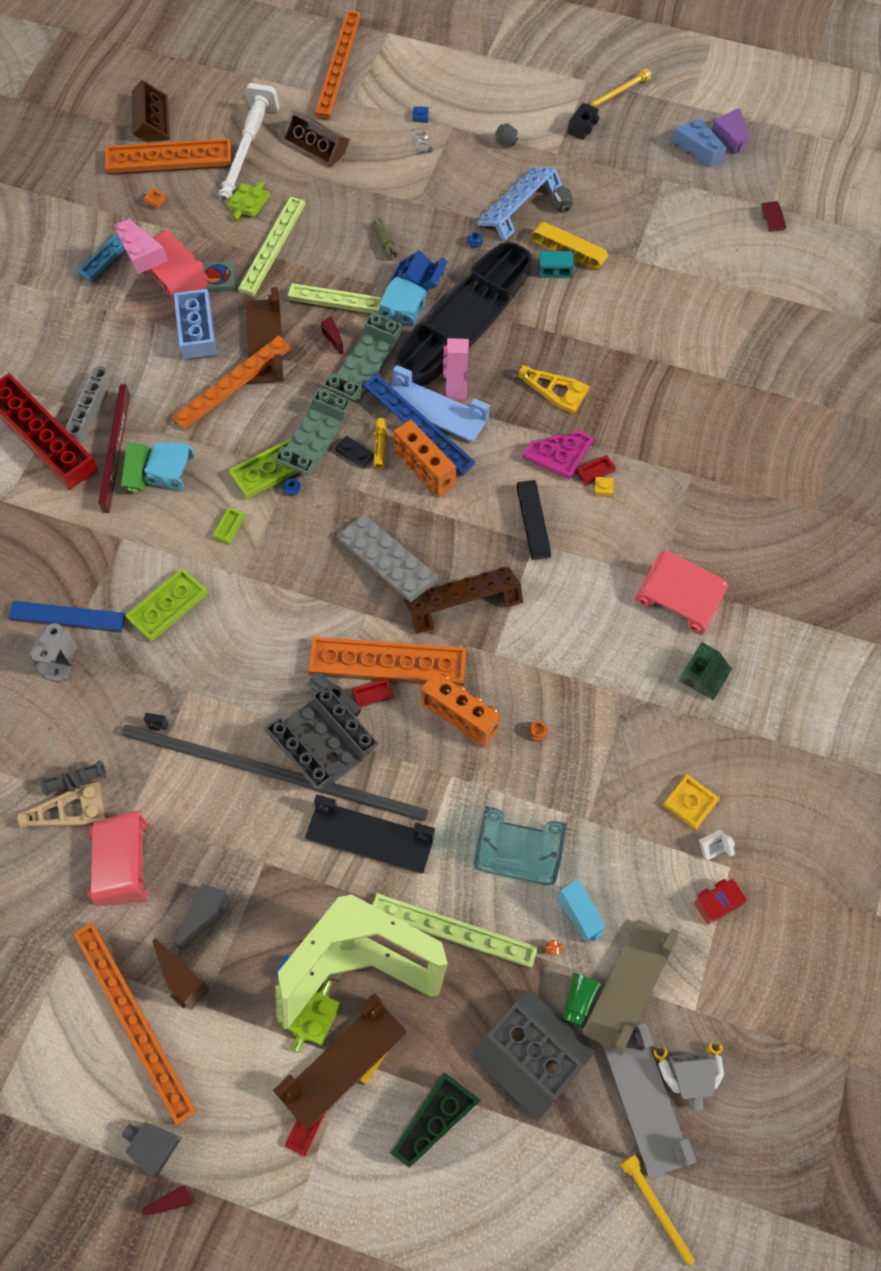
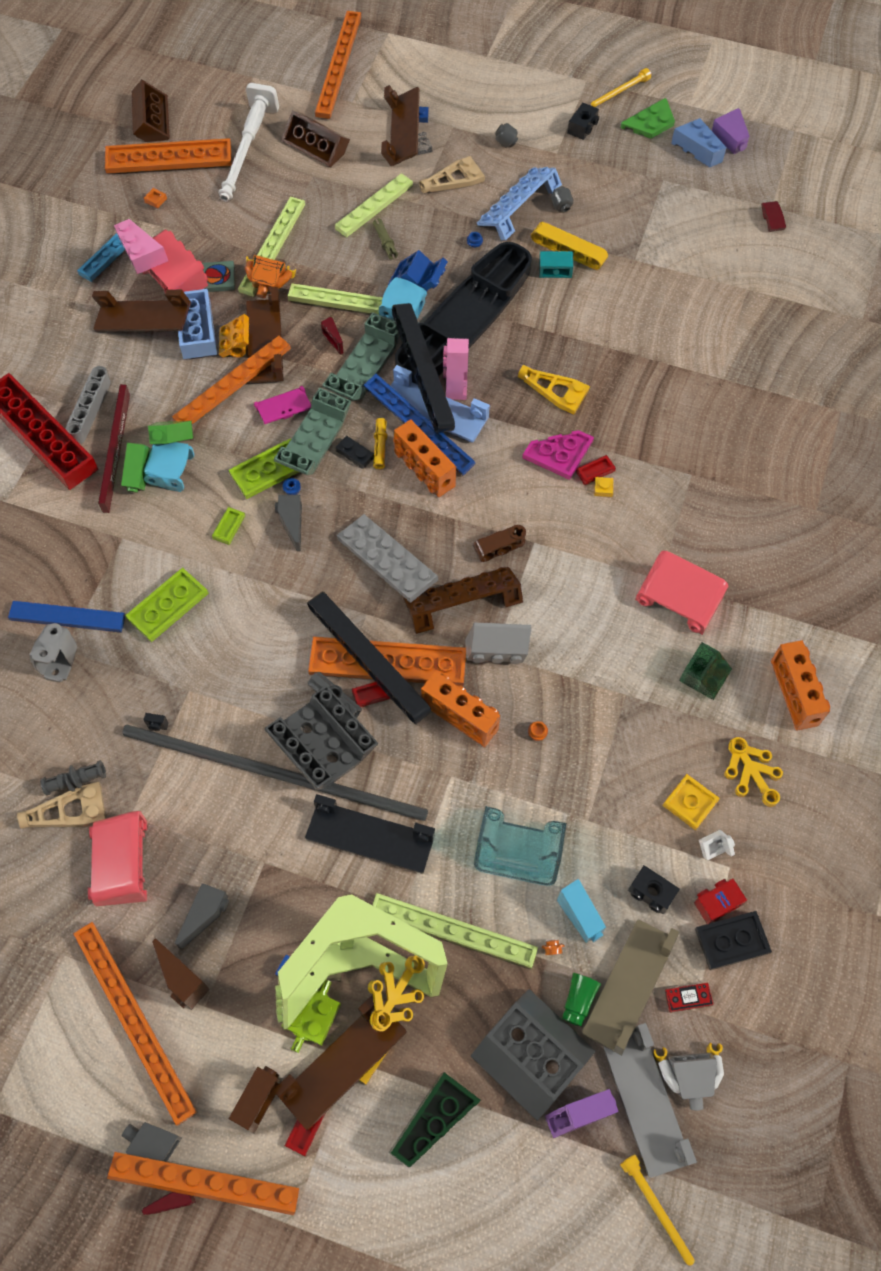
lime plate [226,180,270,221] -> none
black beam [517,480,551,560] -> none
none -> reddish brown bracket [92,289,191,331]
none -> orange plate [107,1152,299,1215]
none -> bright green slope [148,421,193,444]
none -> light orange plate [219,314,249,358]
none -> reddish brown window [228,1066,281,1134]
none -> orange torso [245,255,296,299]
none -> dark pink door [254,386,311,424]
none -> dark grey slope [275,495,302,552]
none -> black beam [307,591,432,725]
none -> yellowish green plate [335,173,413,238]
none -> yellow plant [368,955,425,1031]
none -> reddish brown bracket [381,85,420,166]
none -> black beam [392,303,455,433]
none -> tan plate [419,156,485,193]
none -> light grey slope [465,622,531,664]
none -> reddish brown piece [473,525,526,562]
none -> medium lavender slope [545,1089,619,1139]
none -> bright green wing [621,98,675,139]
none -> black brick [628,865,680,914]
none -> tile [665,983,714,1013]
none -> black plate [695,911,772,971]
none -> yellow plant [724,737,783,807]
none -> orange brick [771,640,830,731]

